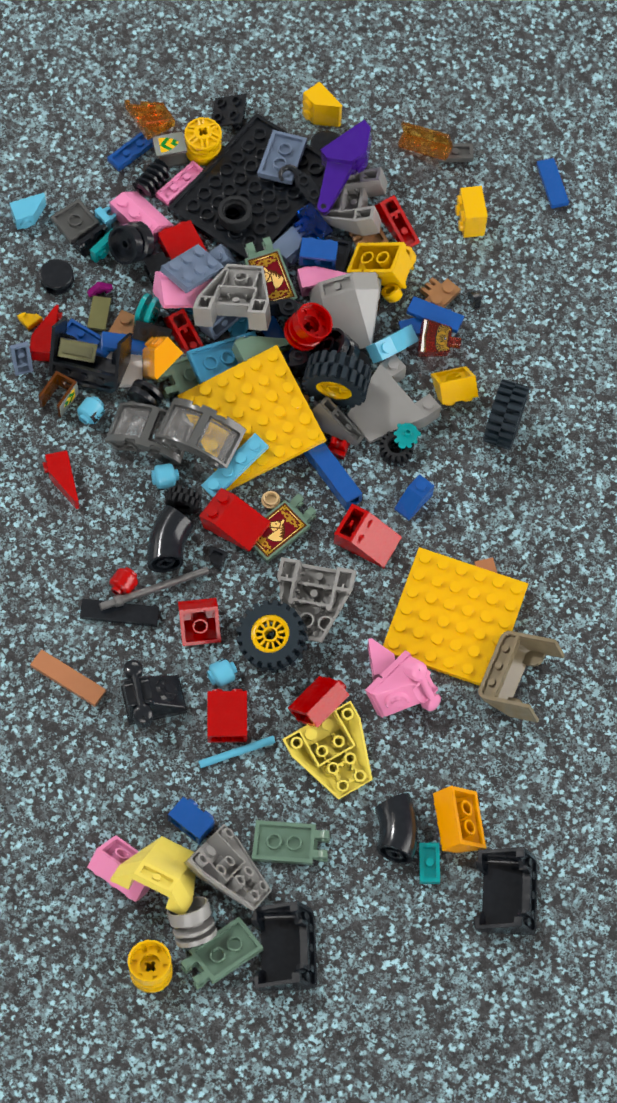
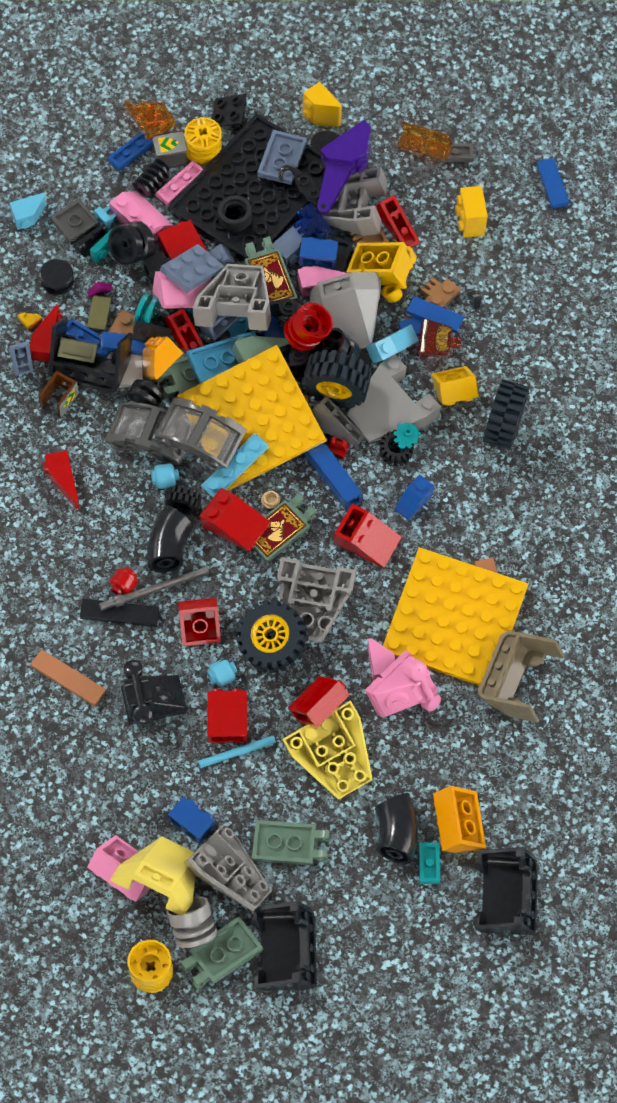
medium azure head [77,396,105,425] -> none
black tile [209,545,228,571] -> none

